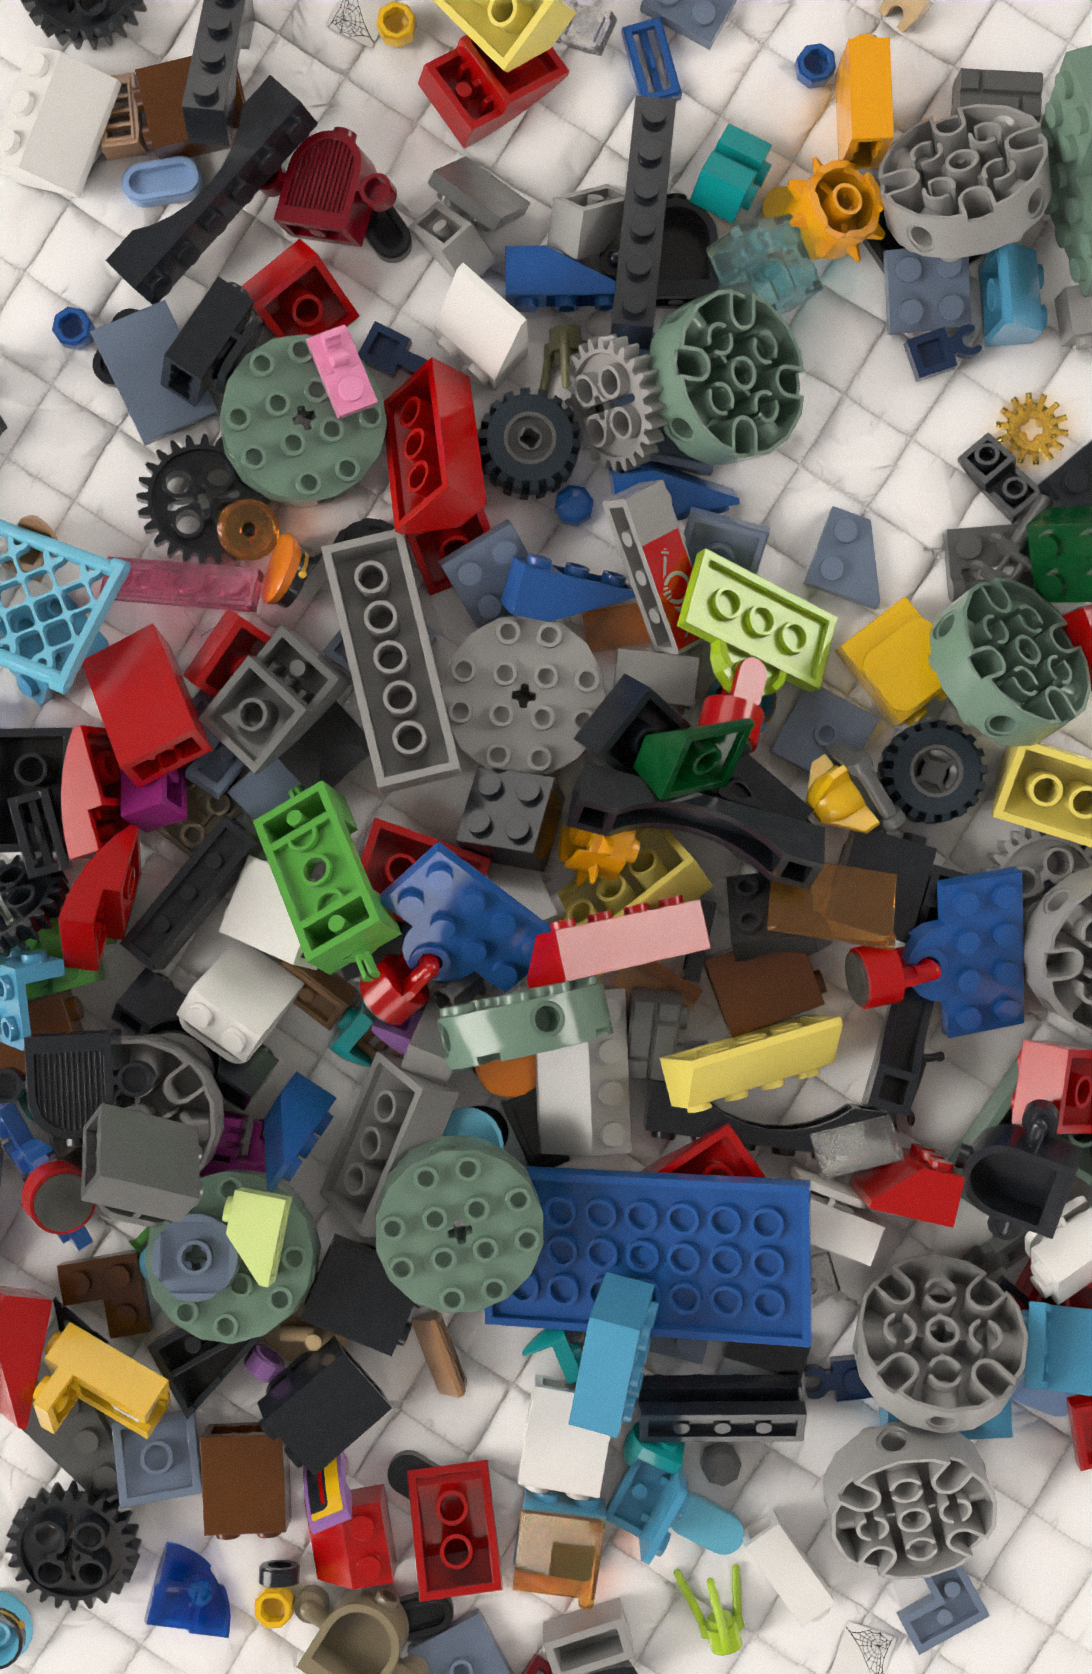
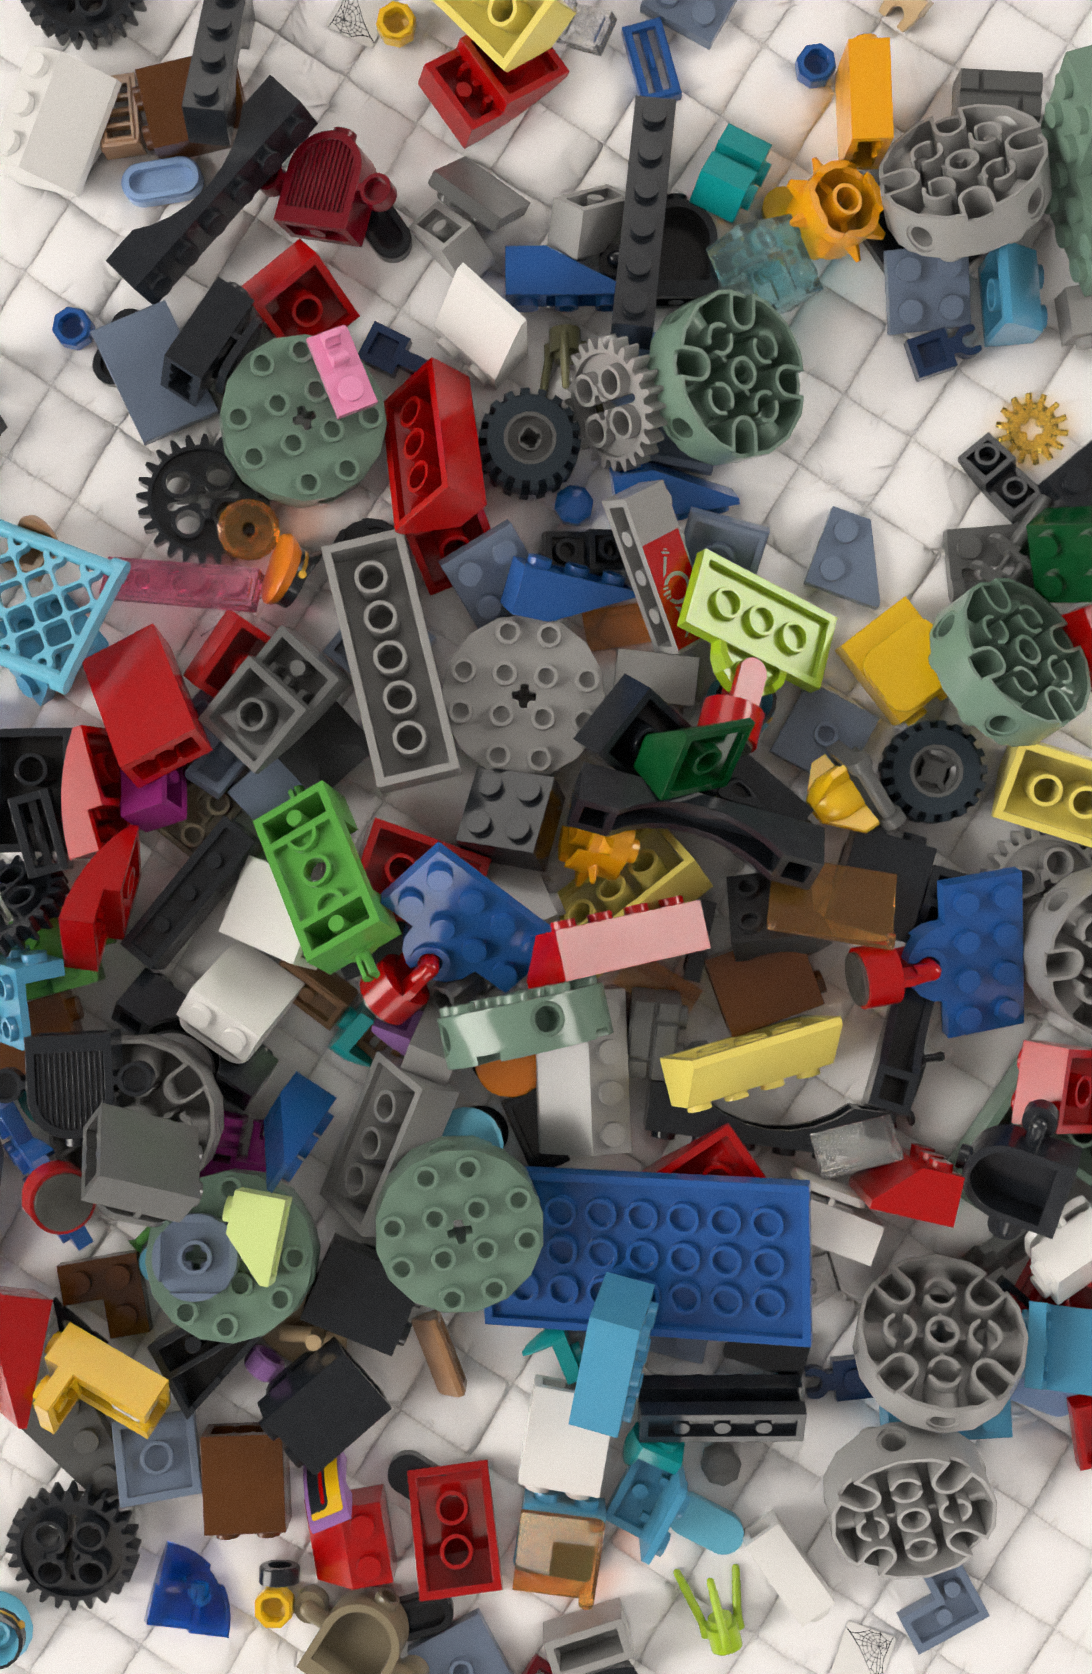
none -> black slope [541,529,626,573]

